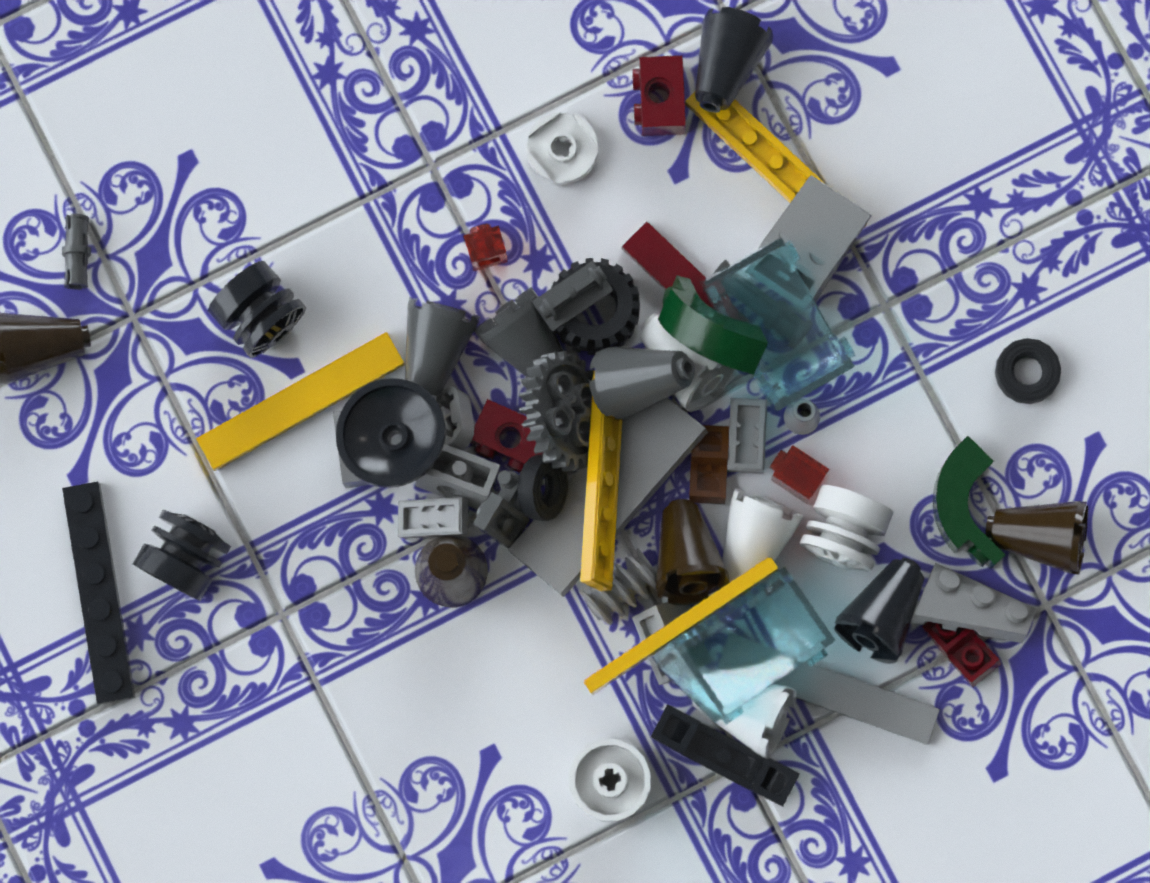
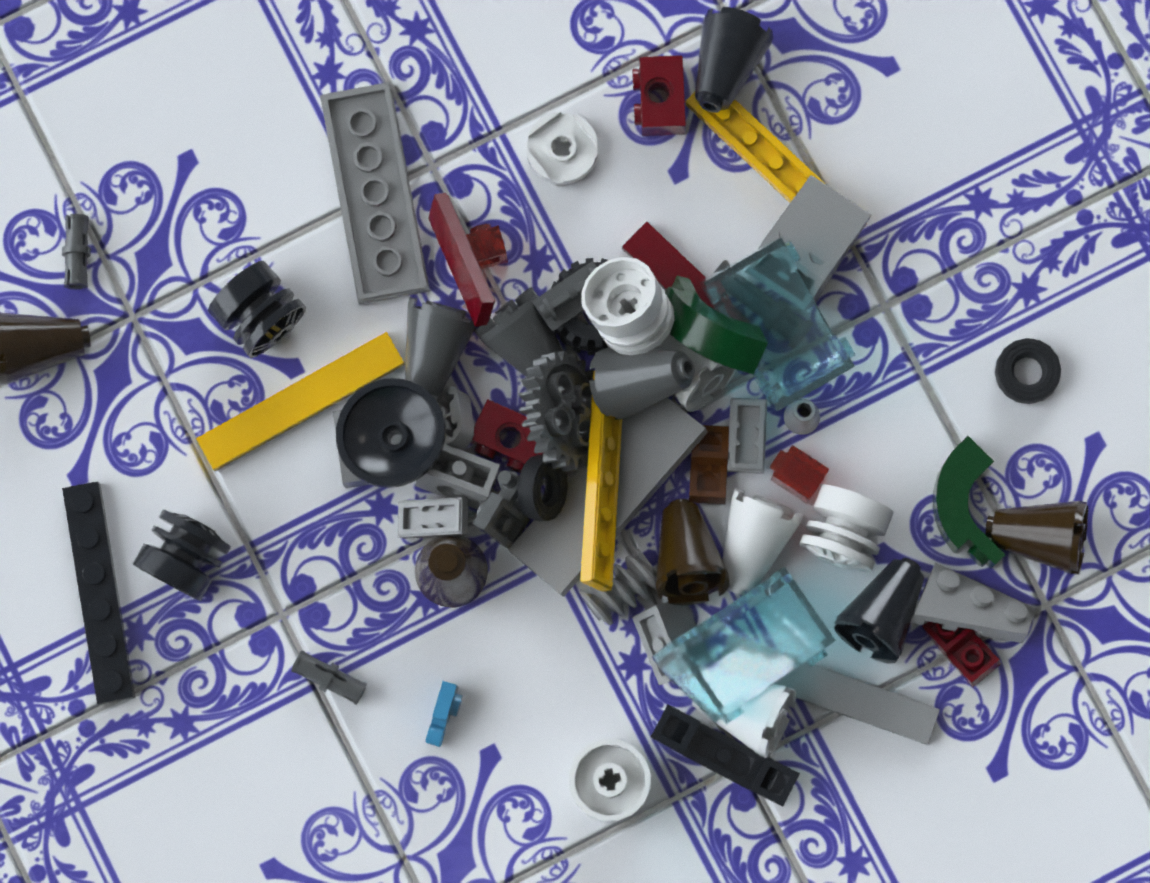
yellow tile [584,557,778,695] -> none
none -> dark grey pin [291,650,367,705]
none -> light grey tile [320,82,430,305]
none -> dark azure plate [425,681,463,747]
none -> dark red tile [428,193,495,327]
none -> white wheel [581,257,674,355]

